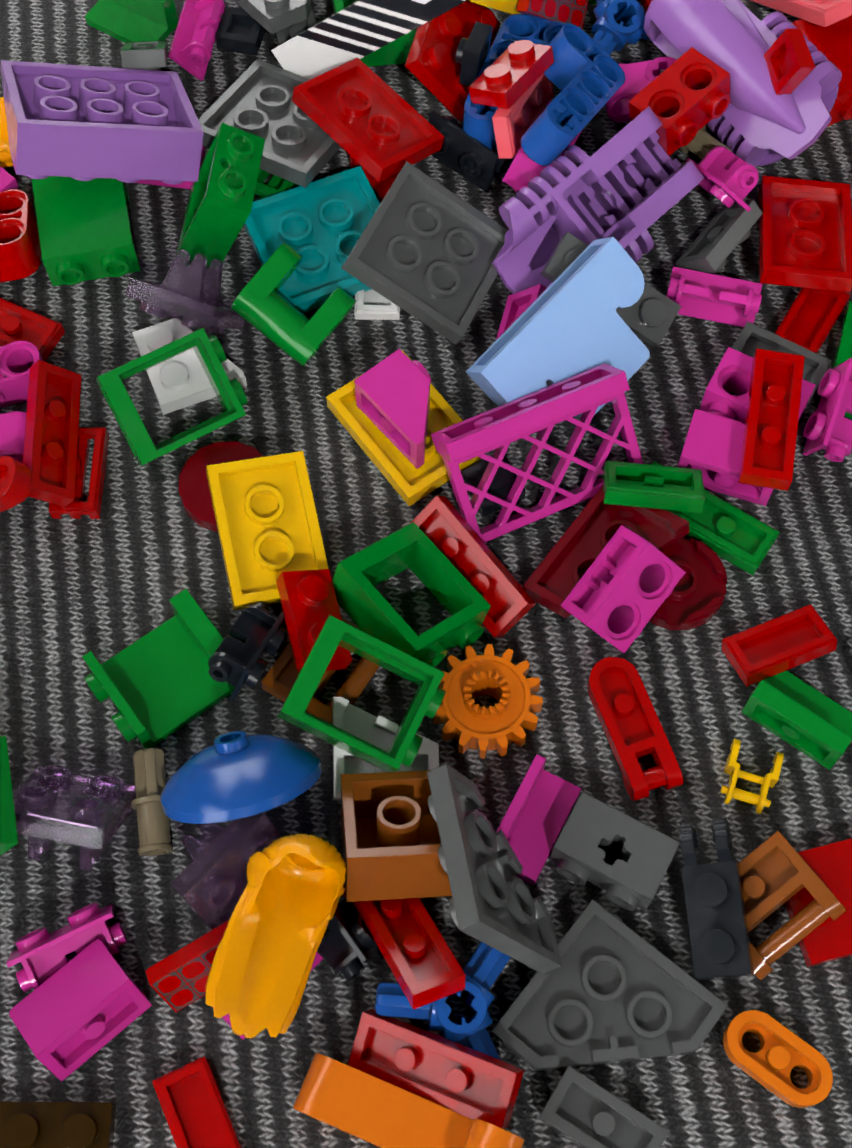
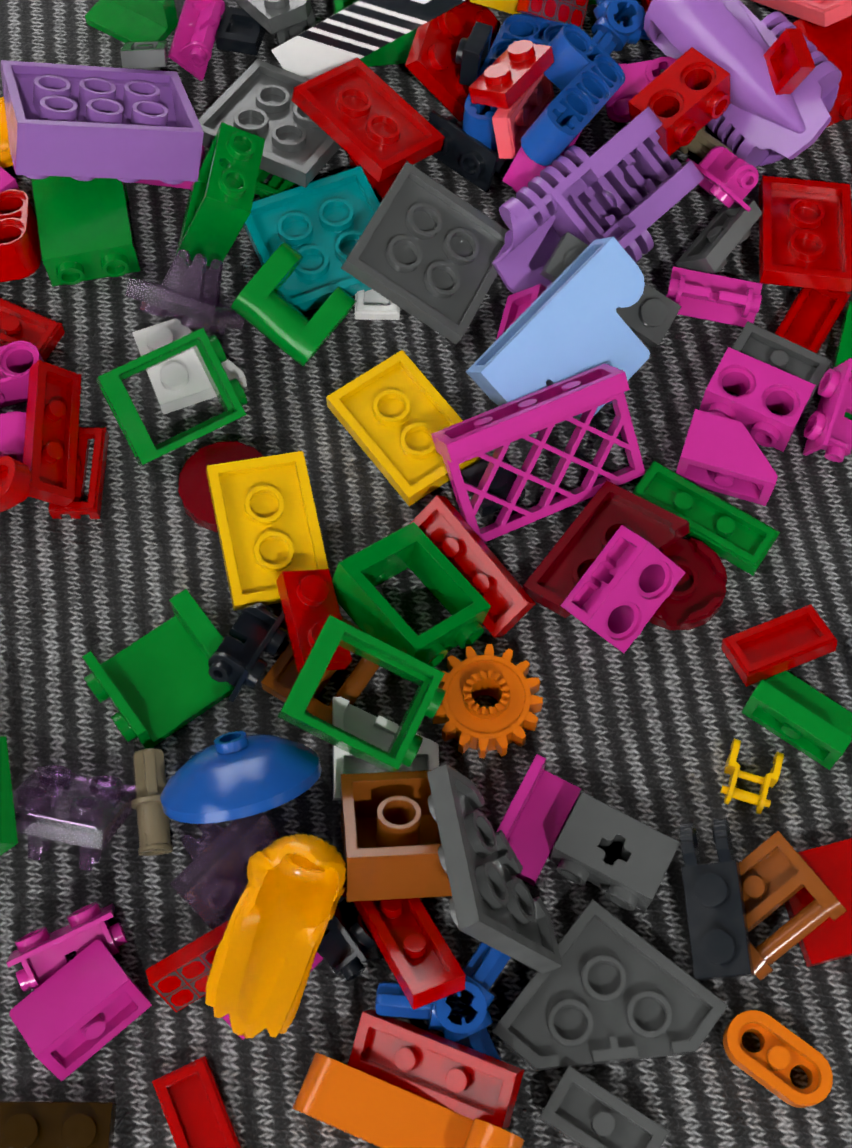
dark pink slope [354,349,431,469] -> none
red plate [587,657,683,802] -> none
green tile [603,461,705,513] -> none
red plate [738,348,805,491] -> none

